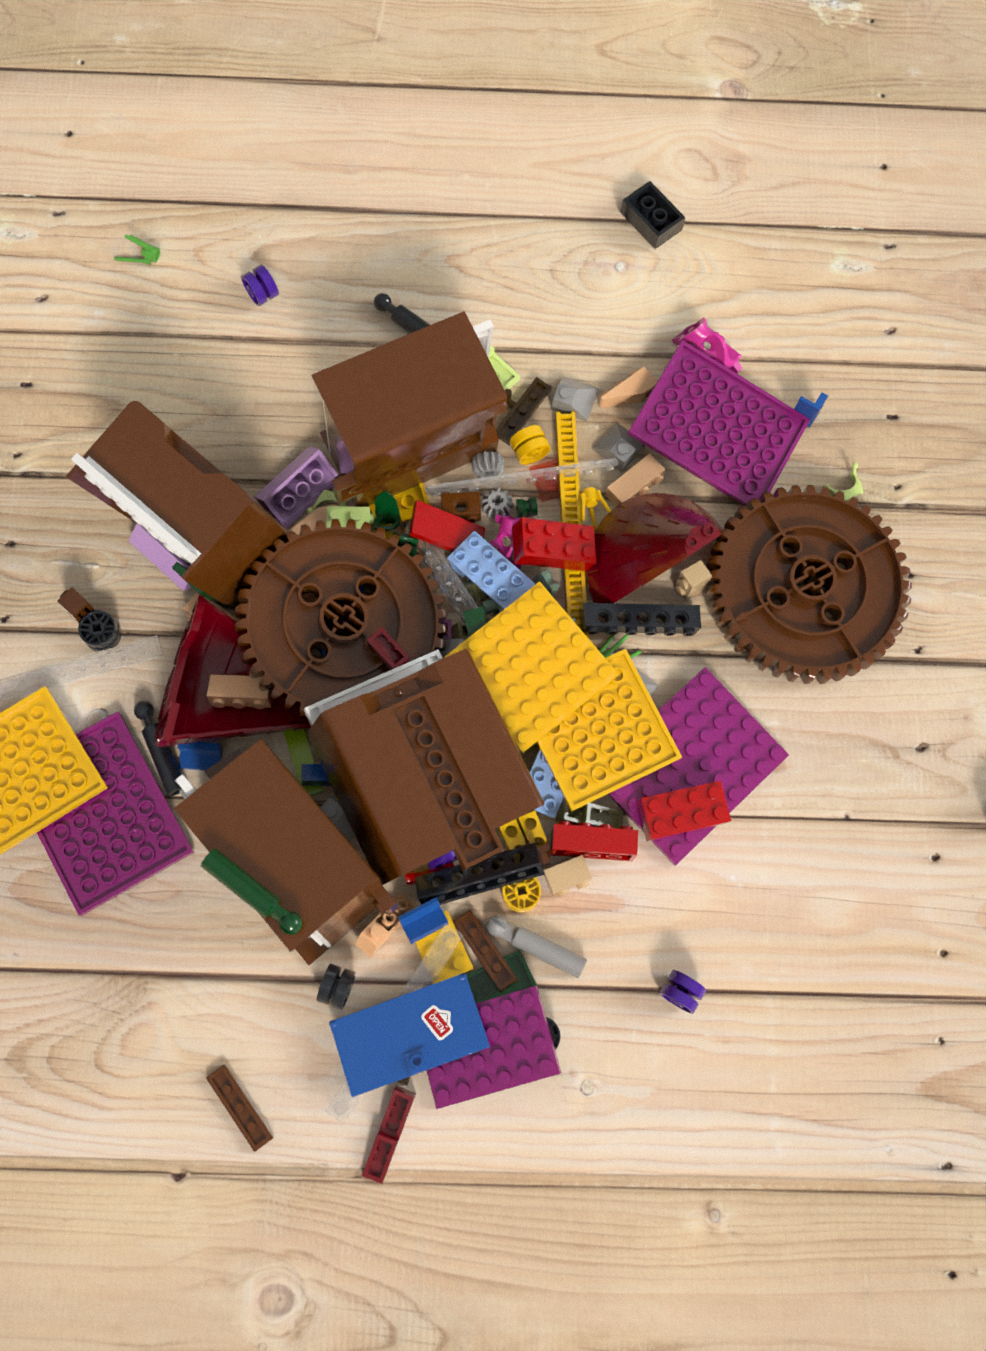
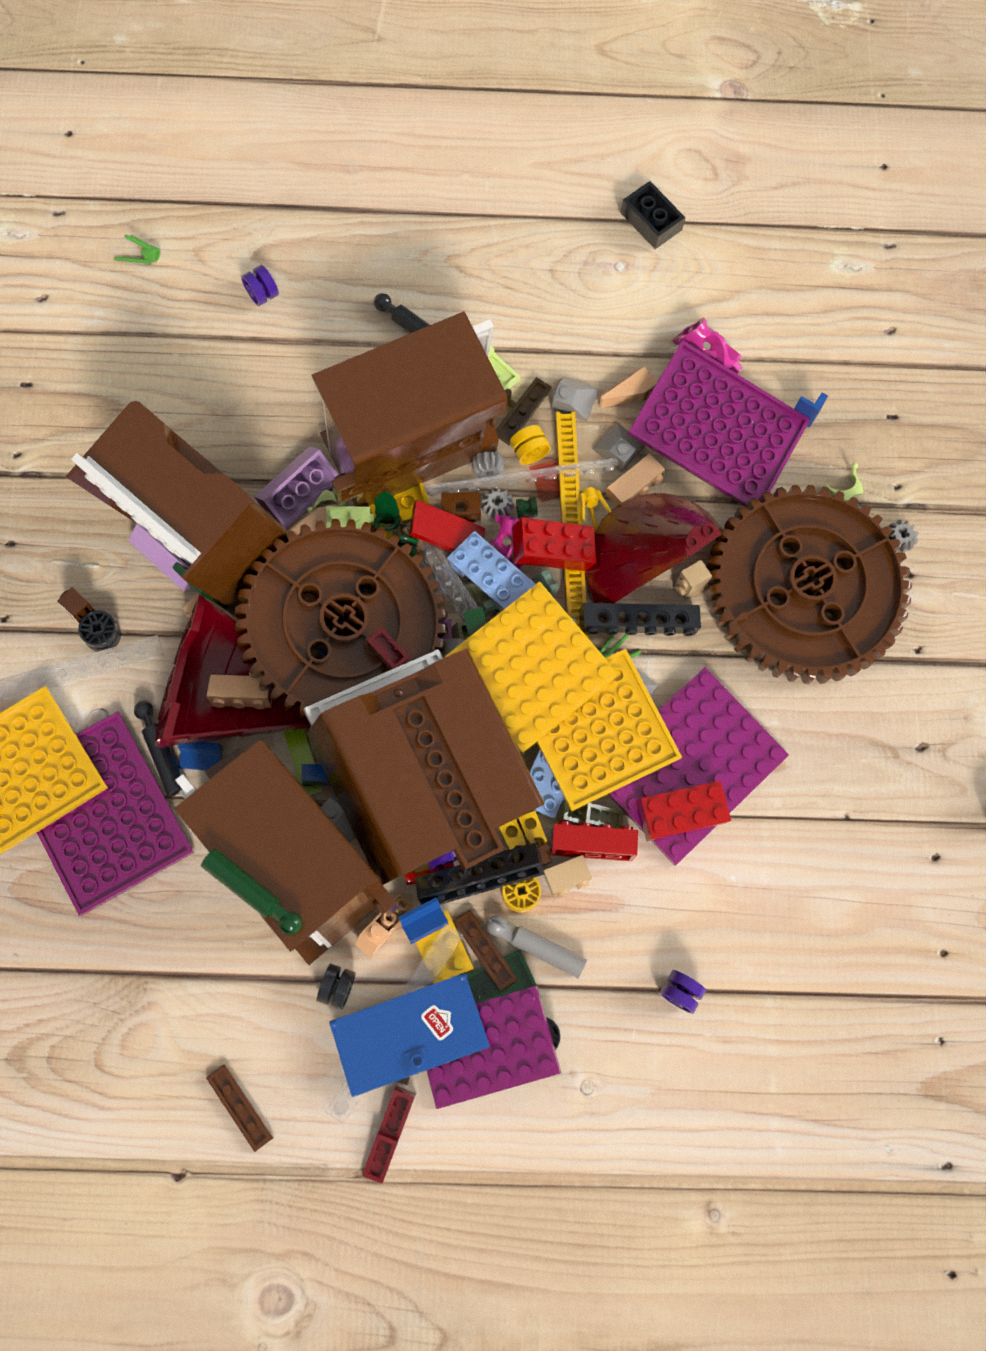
none -> light grey gear [888,519,918,553]

